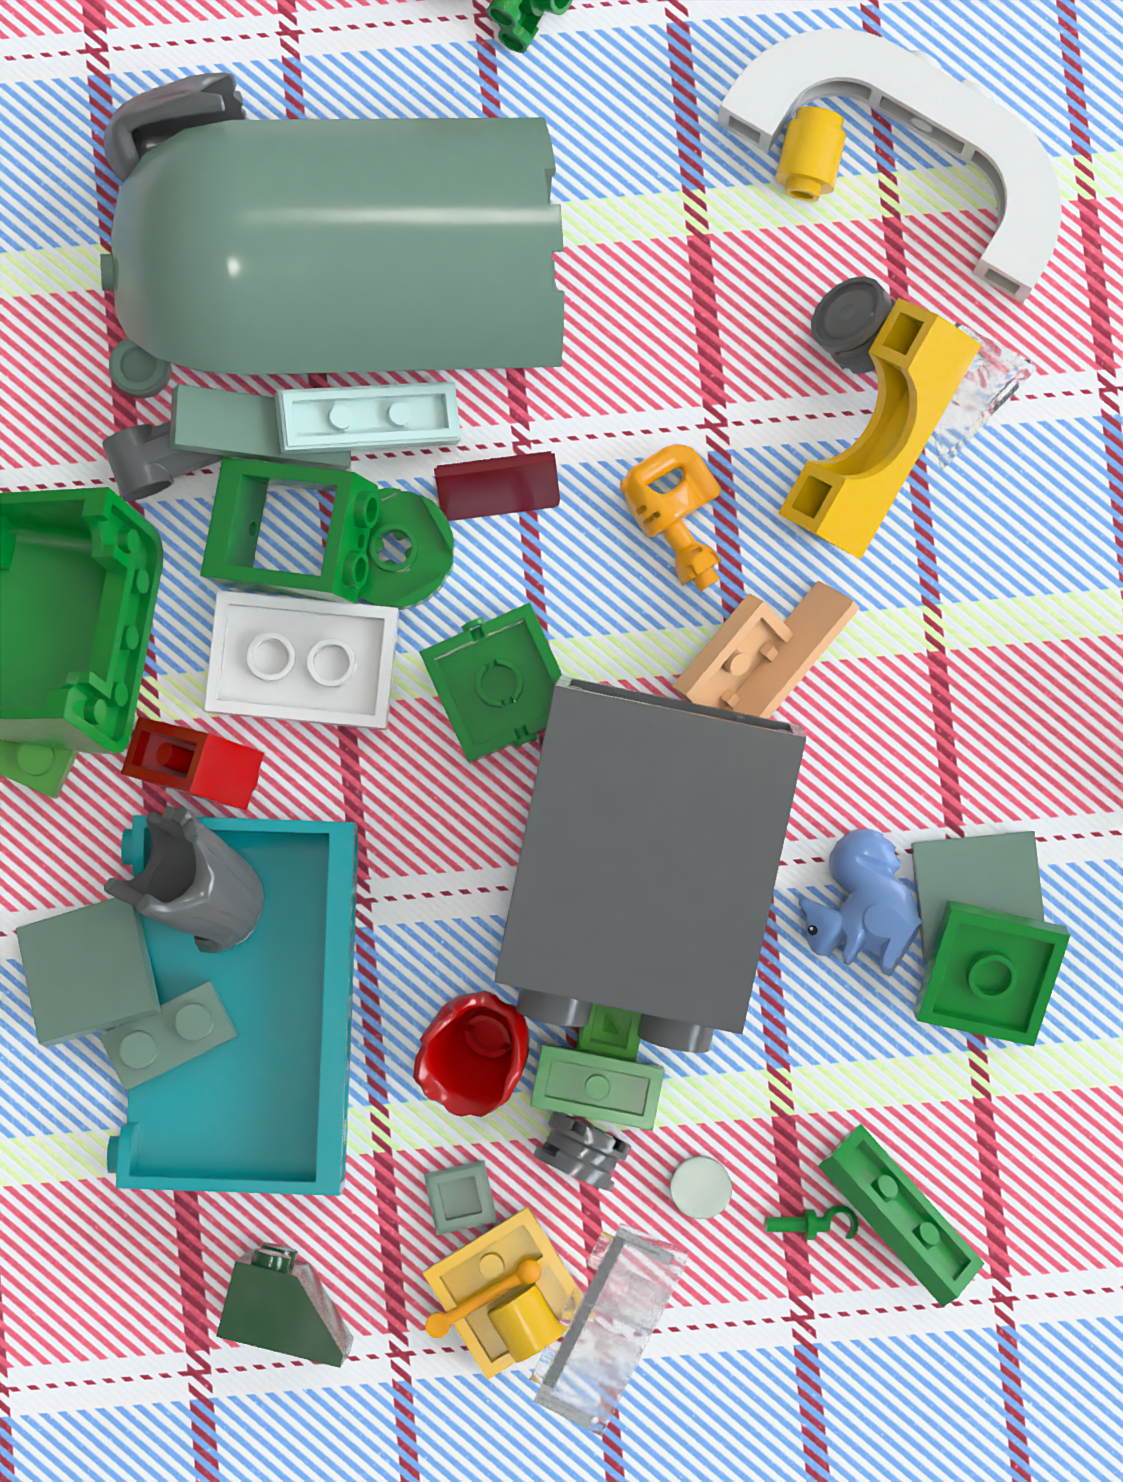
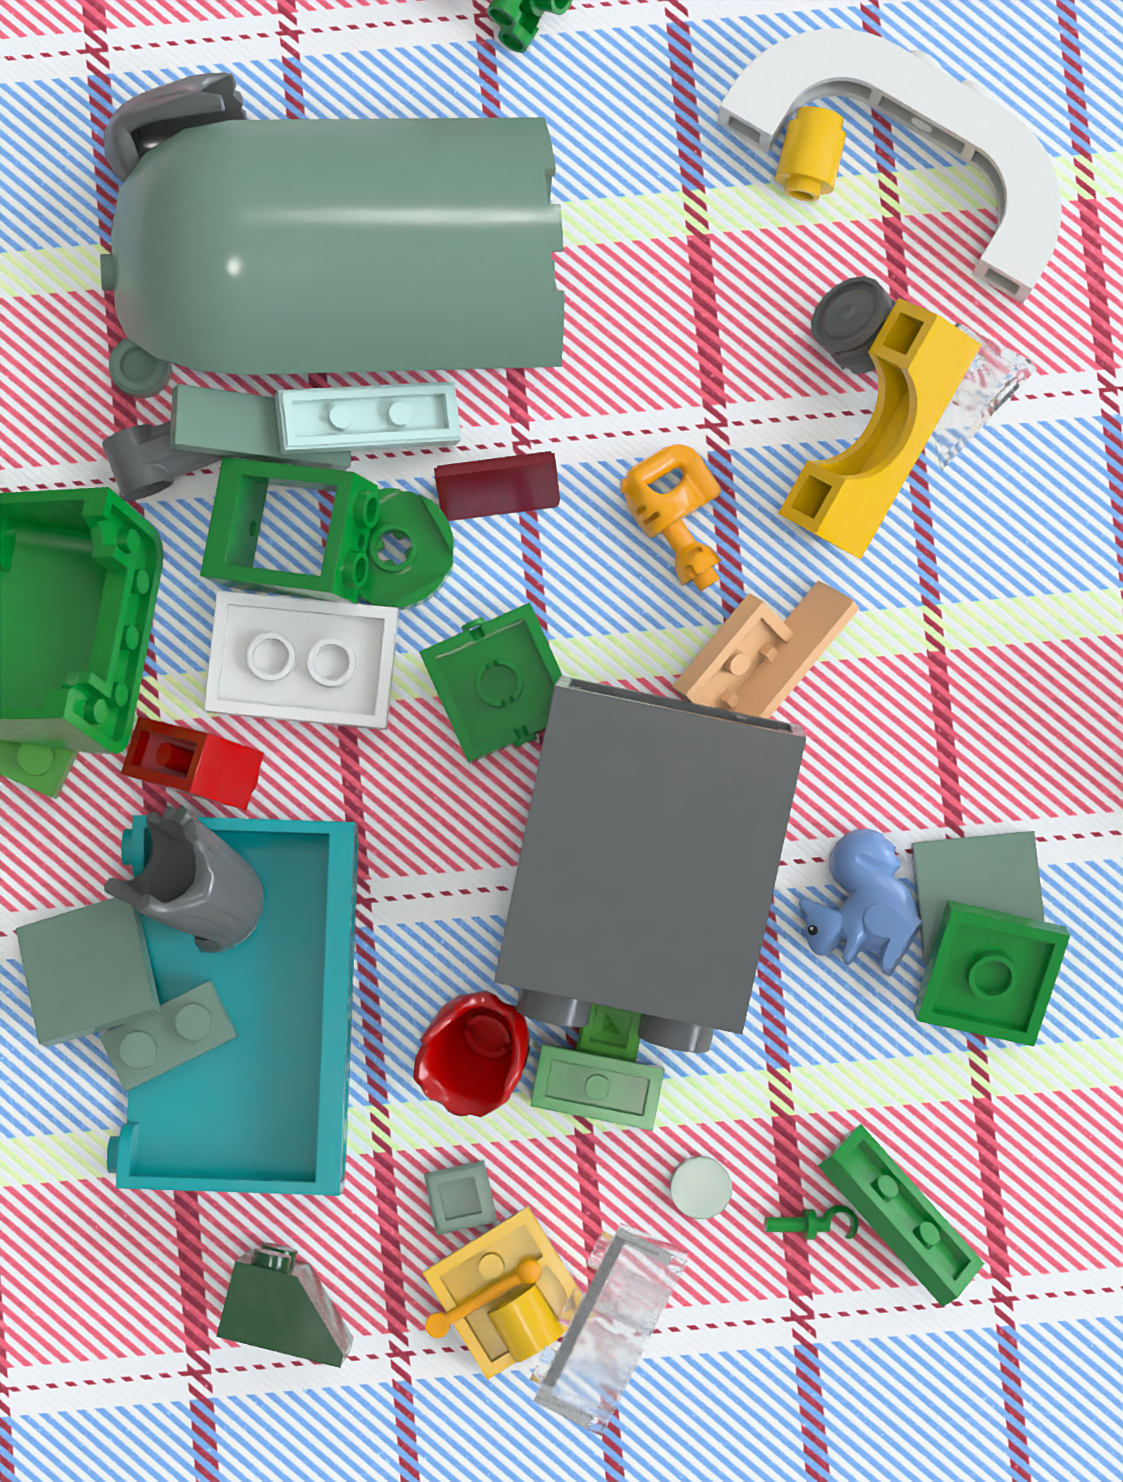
dark grey wheel [533,1111,631,1192] -> none

